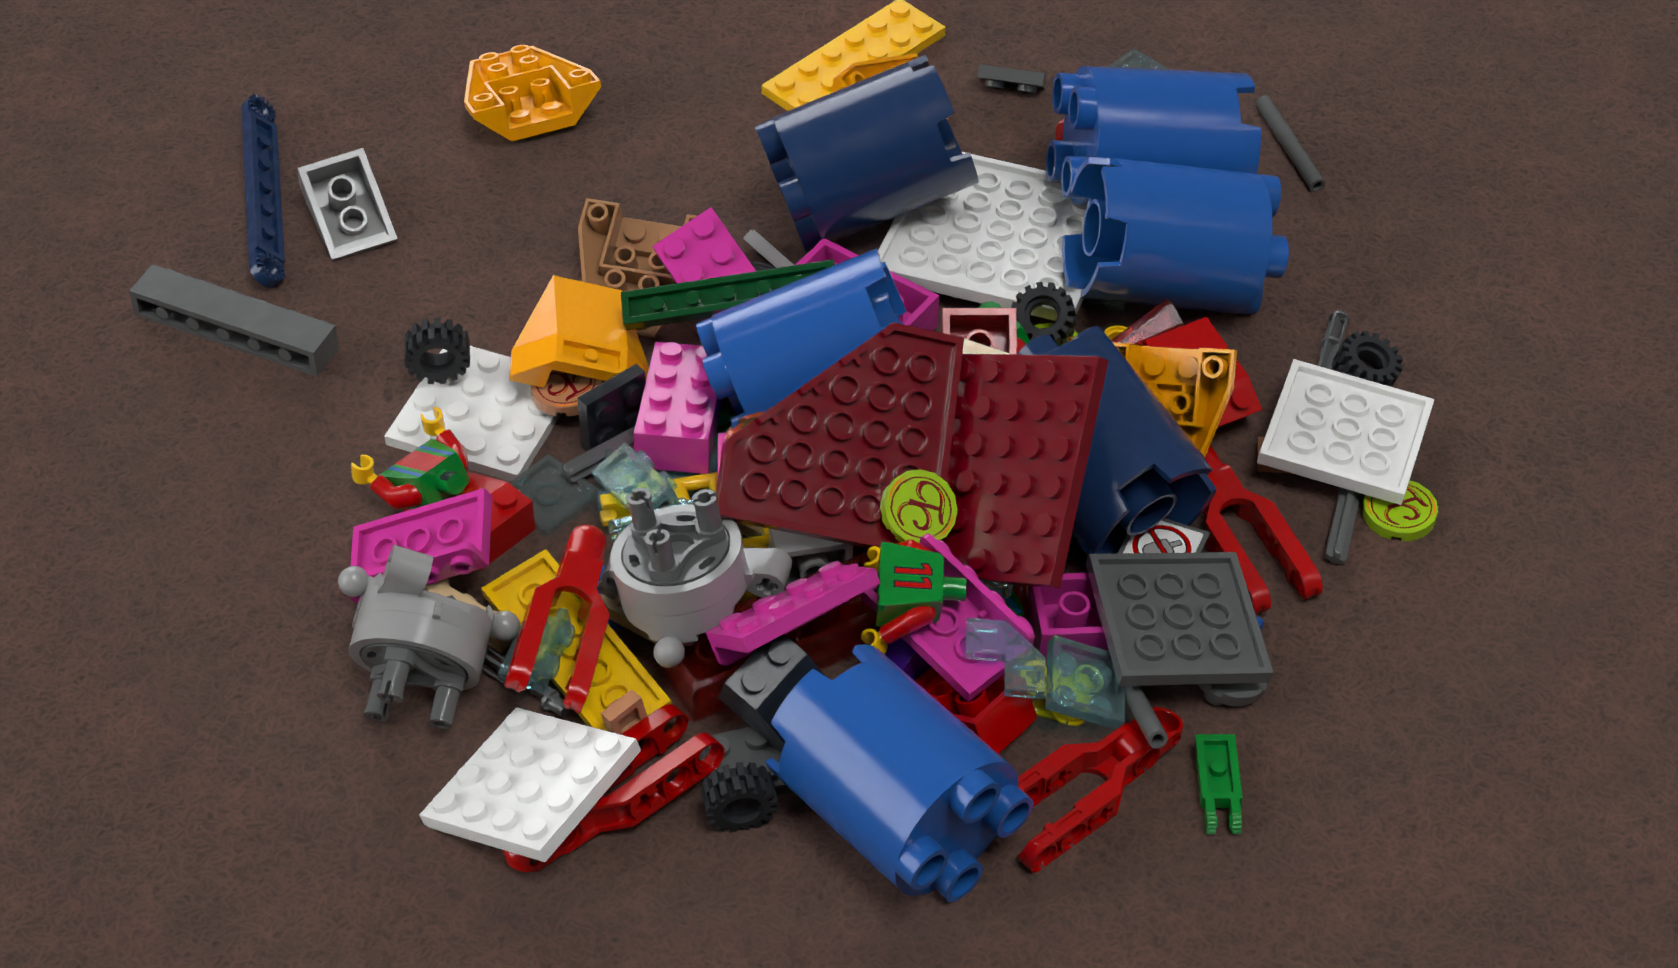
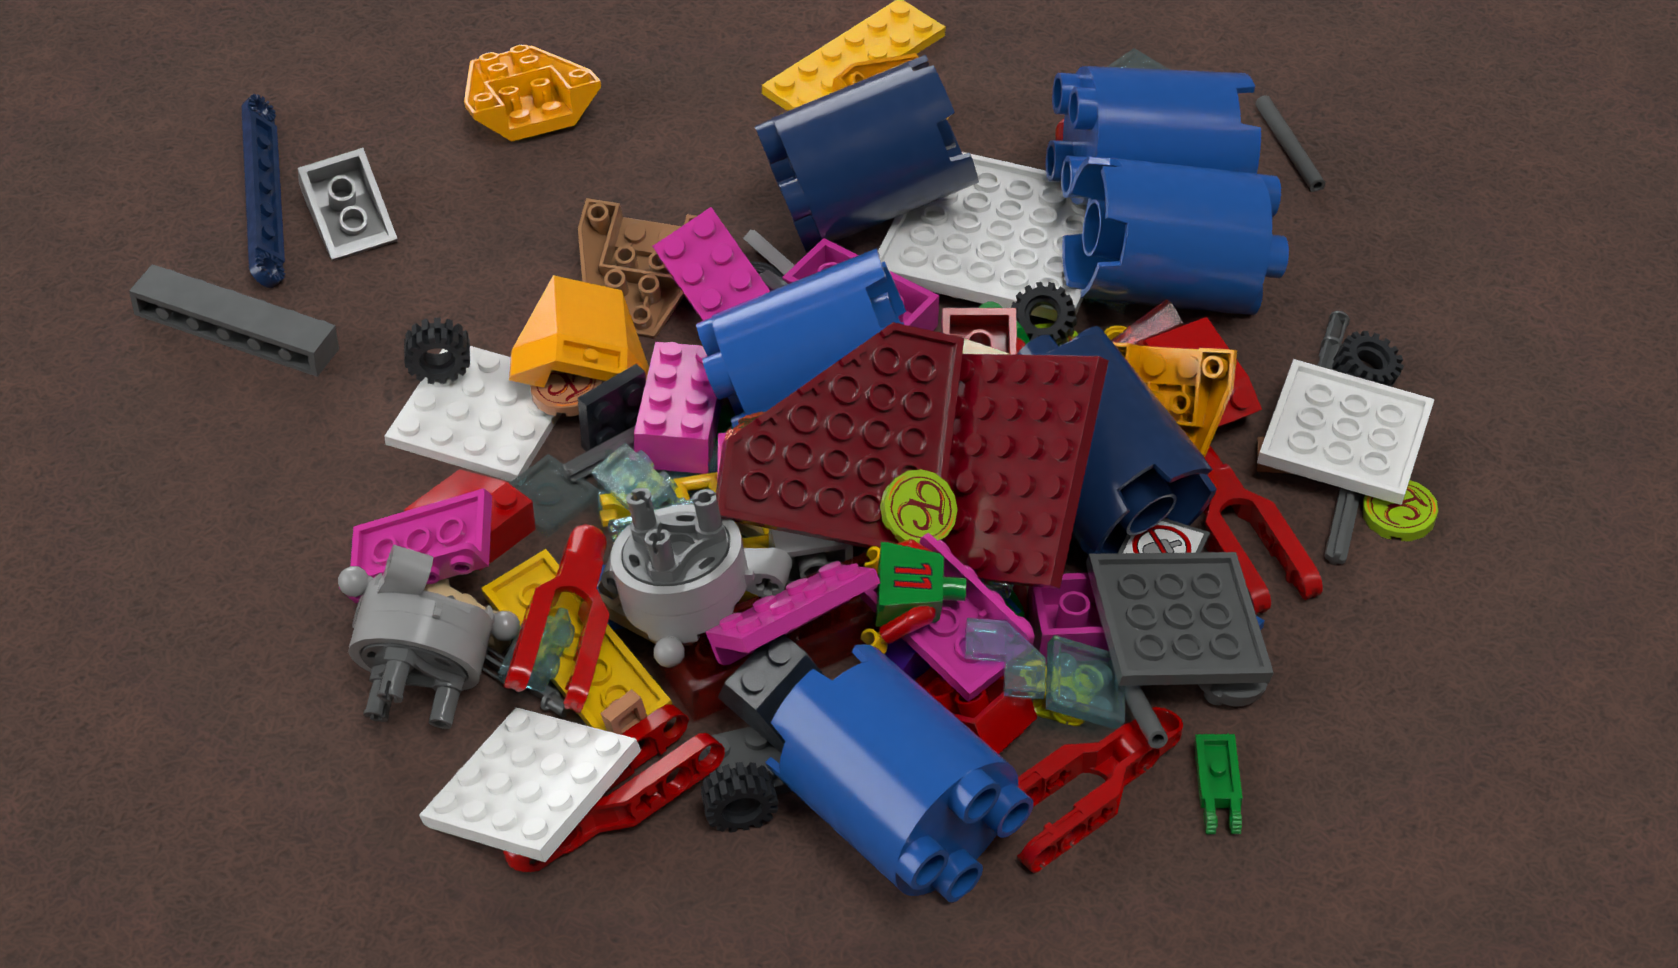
torso [351,407,470,510] -> none
dark green plate [621,259,835,330] -> none
dark grey plate [978,64,1047,93] -> none

